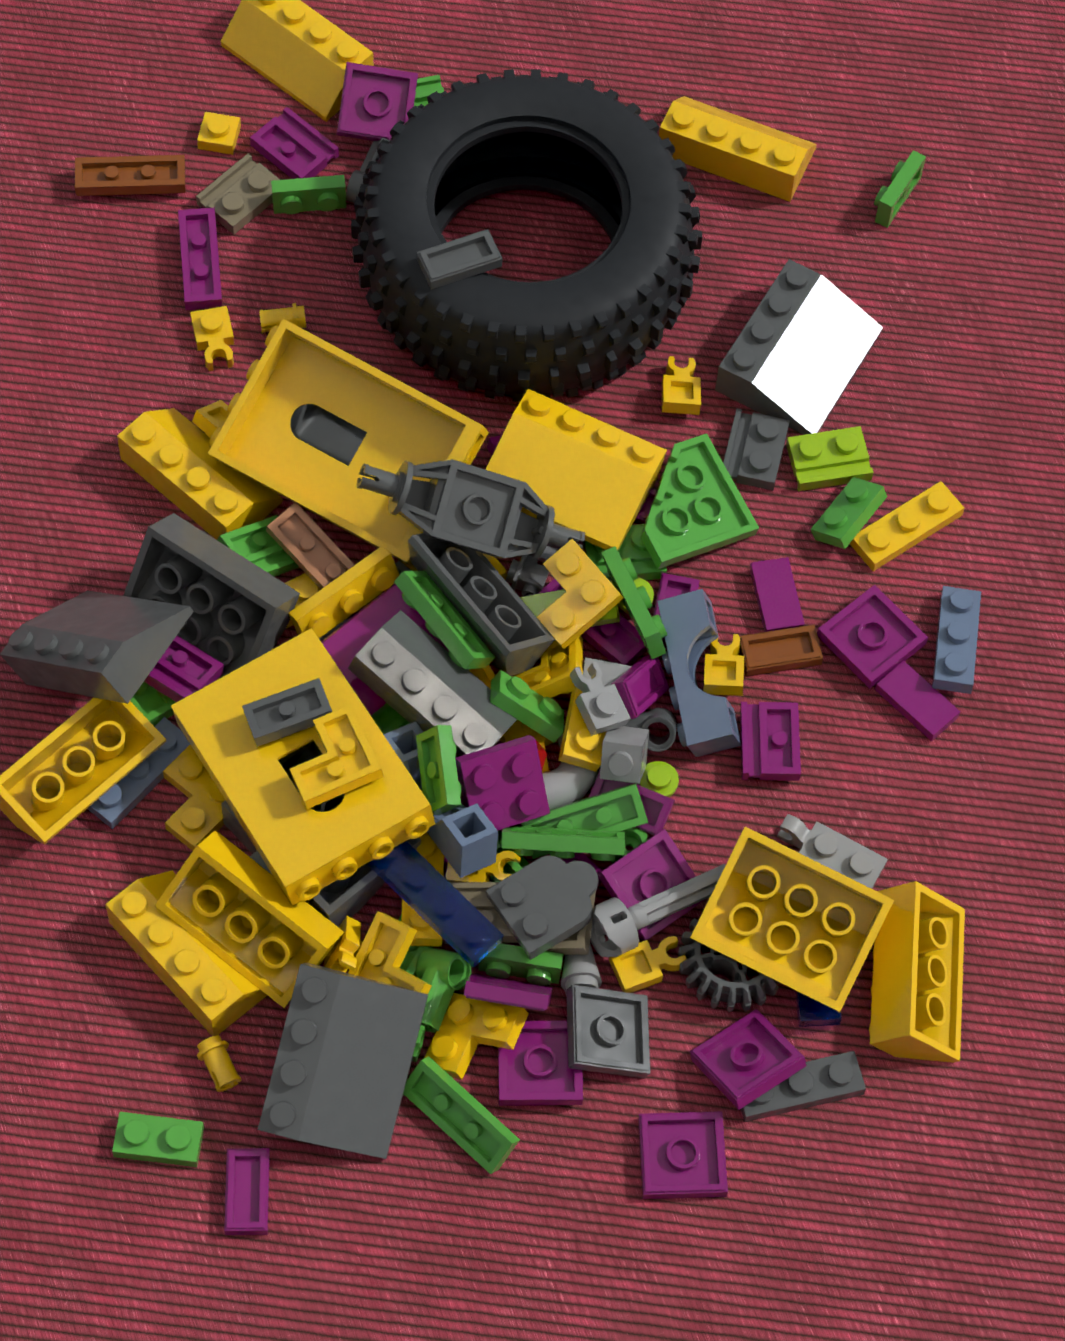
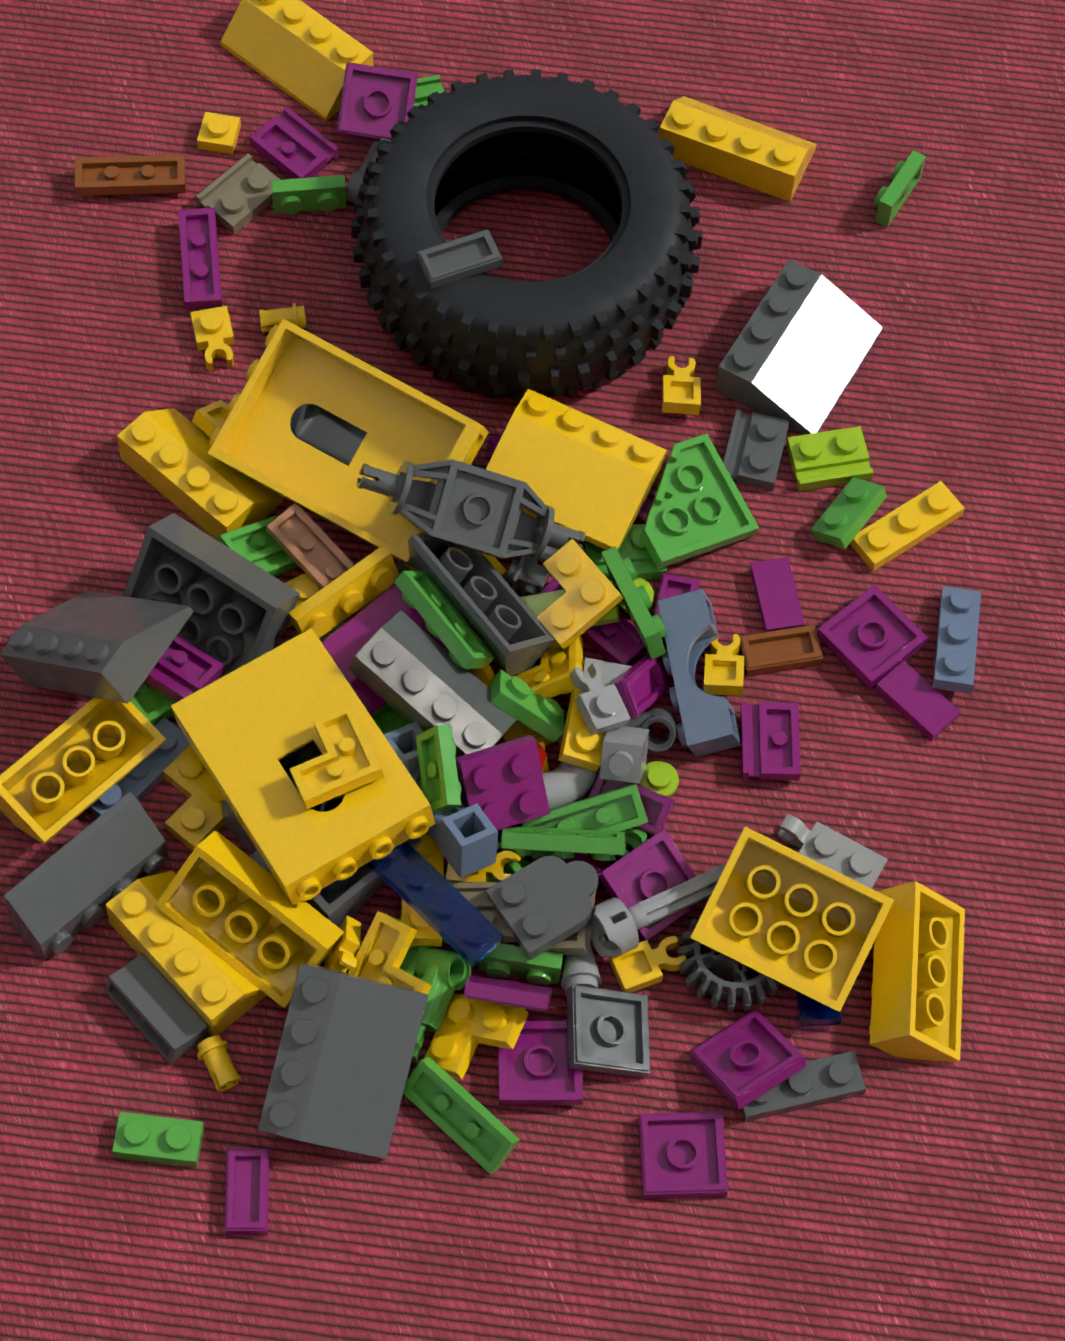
dark grey plate [242,678,332,747] -> none
none -> dark grey slope [4,792,168,961]
none -> dark grey piece [104,953,209,1063]

